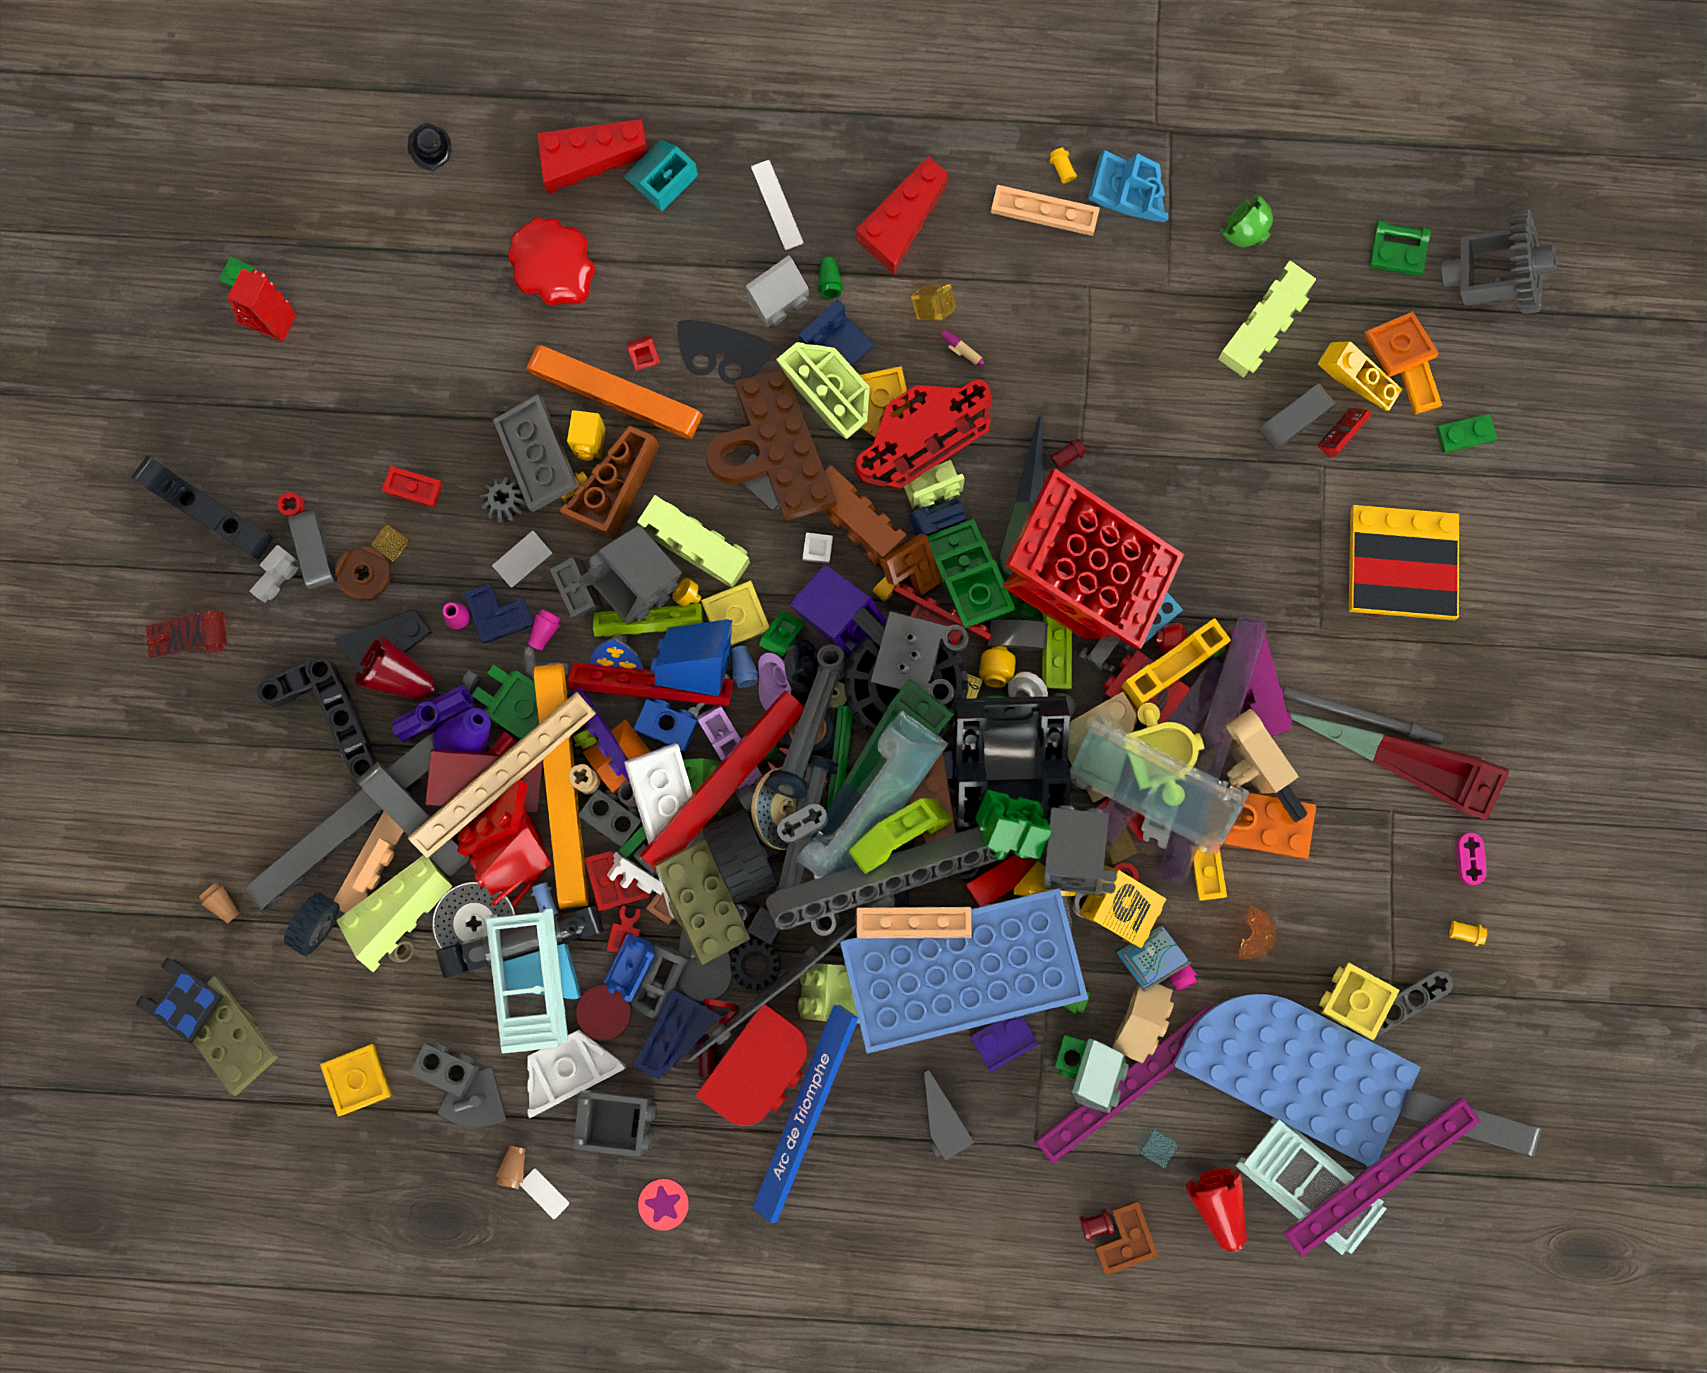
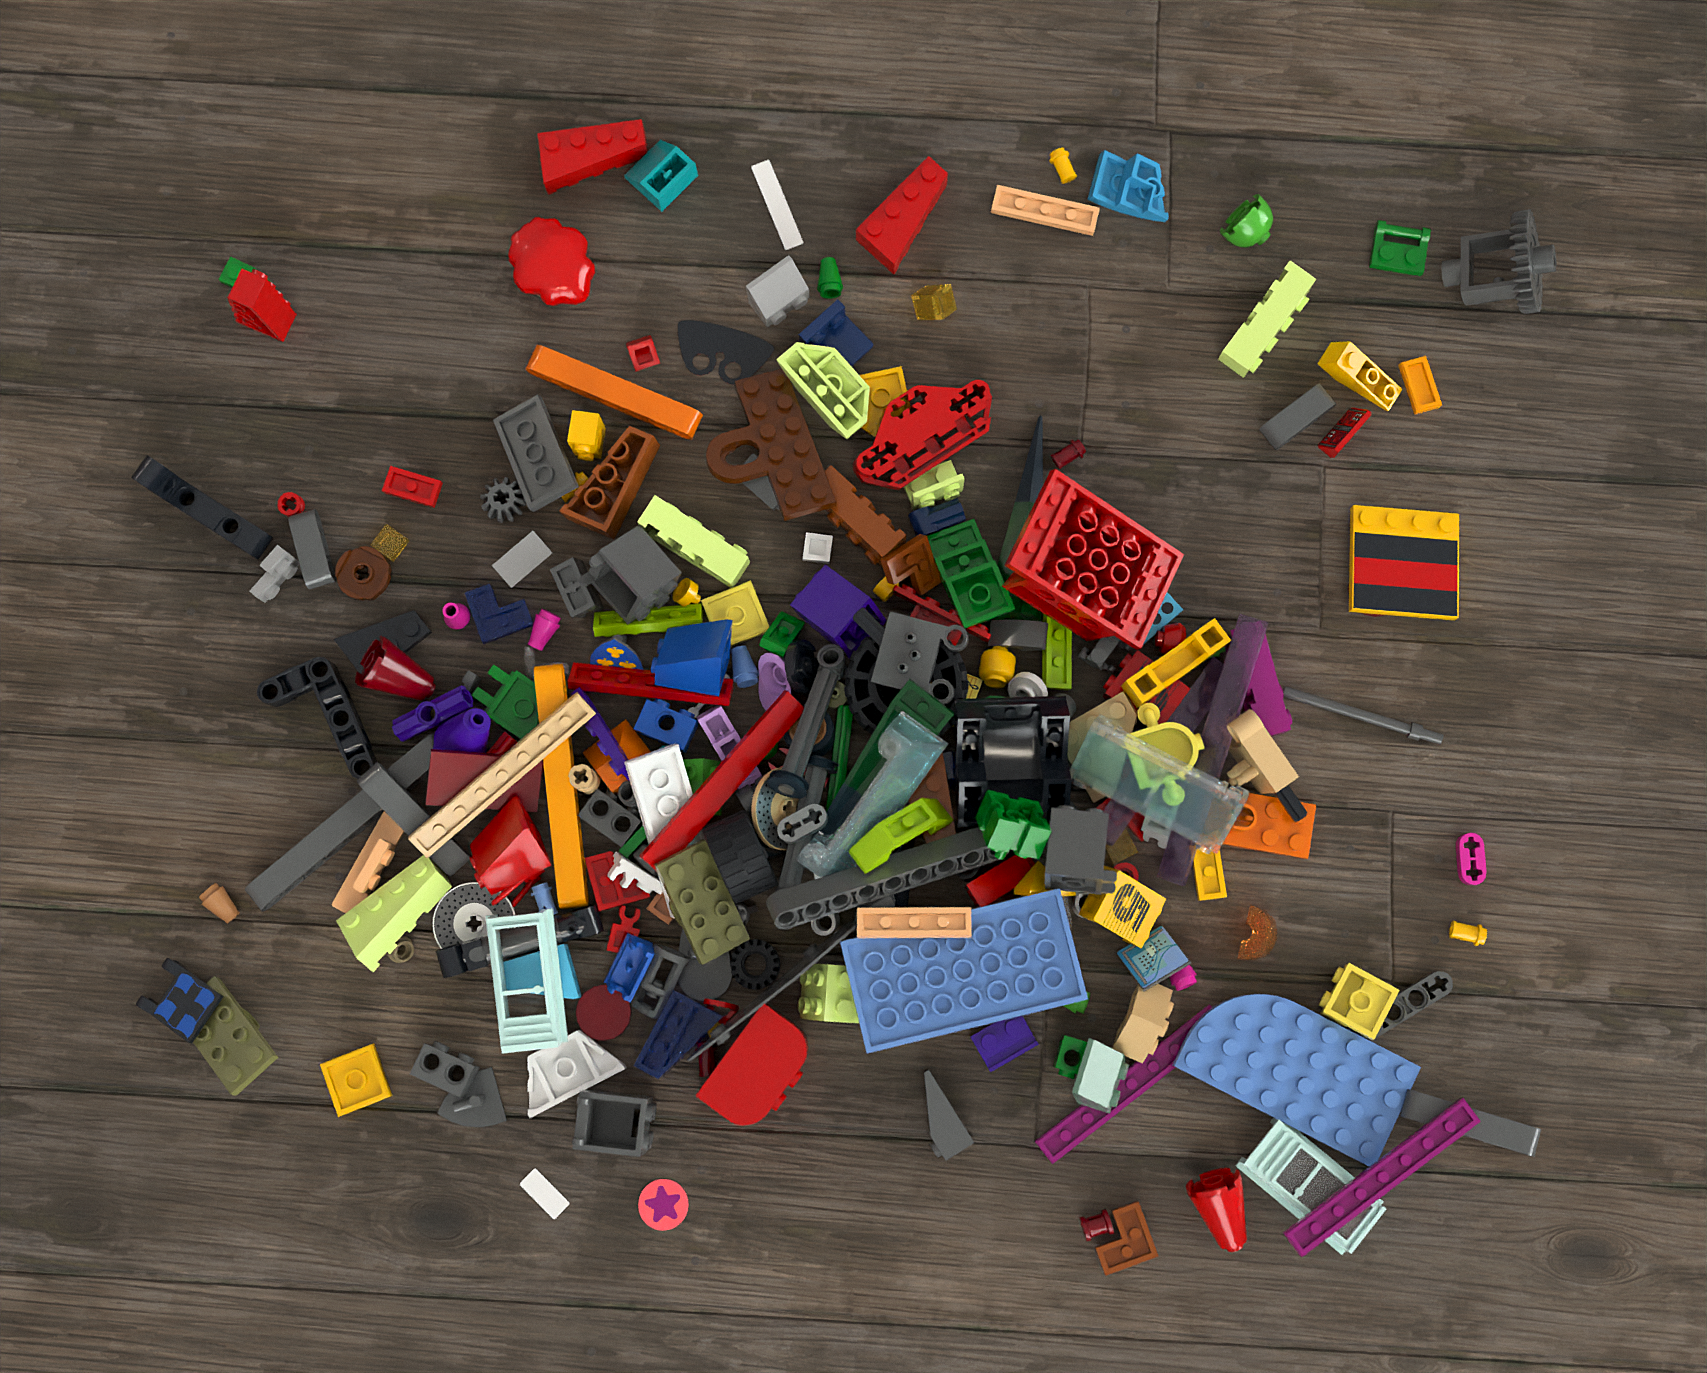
clear red door [146,611,228,658] -> none
black wheel [284,892,340,956] -> none
black hair [407,123,452,172] -> none
red wing [457,779,528,857] -> none
medium nougat cone [495,1146,526,1189] -> none
lime plate [572,728,597,749] -> none
black brick [747,907,782,946] -> none
blue tile [753,1005,859,1223] -> none
piece [940,329,984,366] -> none
clear light blue tile [1139,1129,1179,1169] -> none
dark red plate [1290,712,1509,820] -> none
orange plate [1364,312,1438,377] -> none
green plate [1436,414,1497,454] -> none

